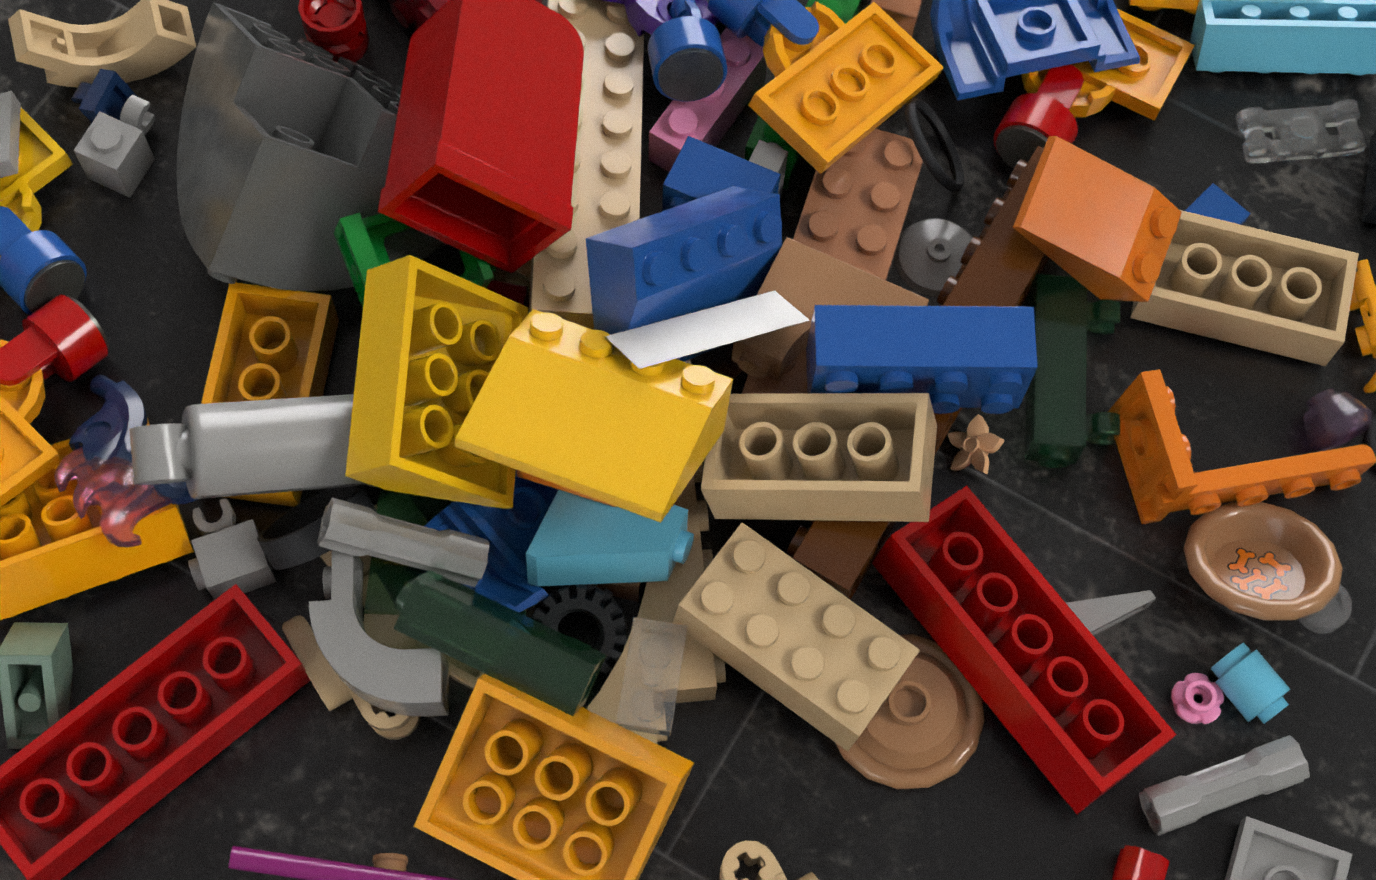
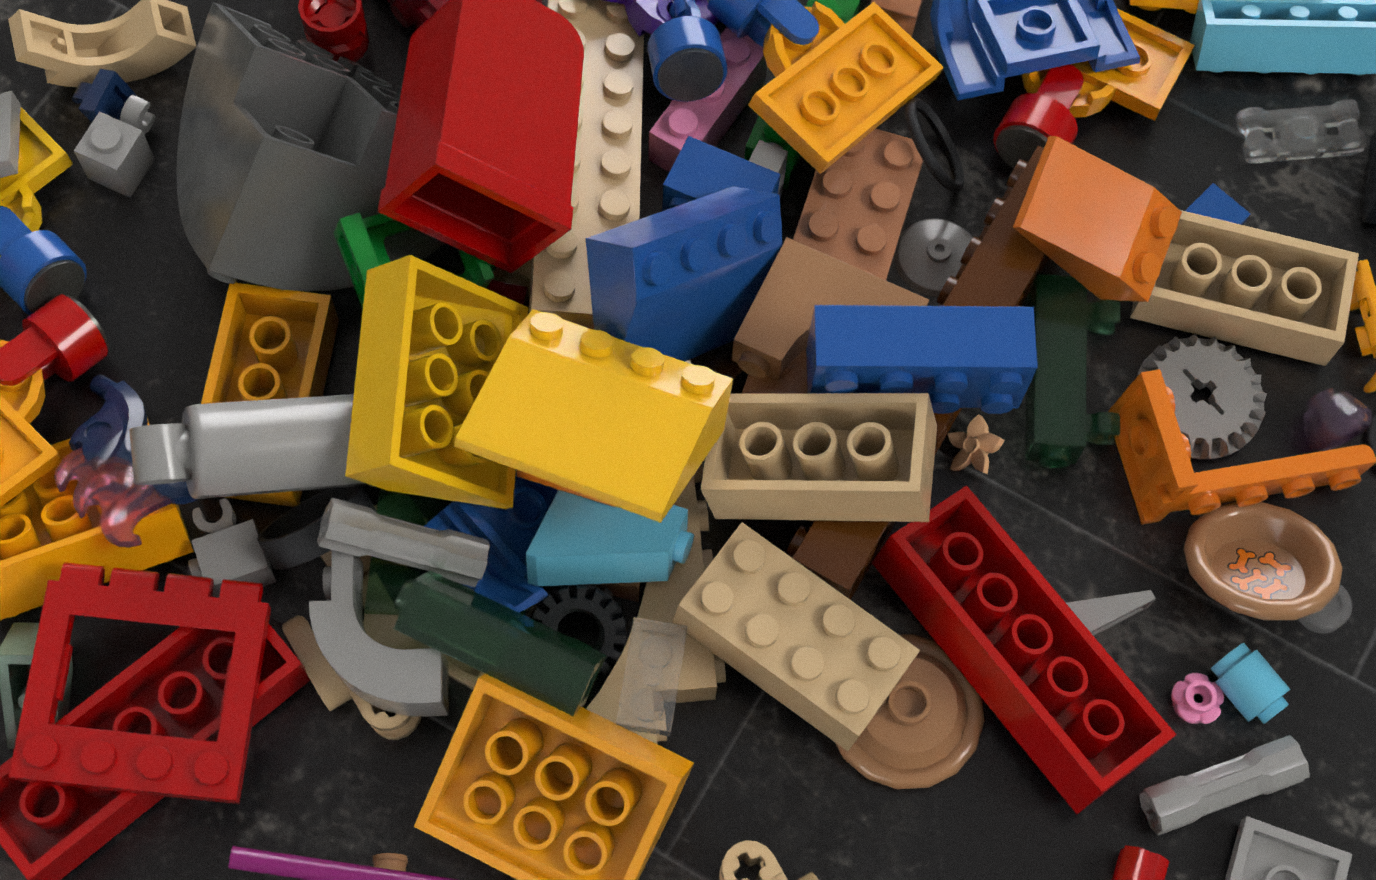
white sticker [605,291,810,369] -> none
none -> red hinge [9,562,271,804]
none -> light grey gear [1136,334,1267,459]

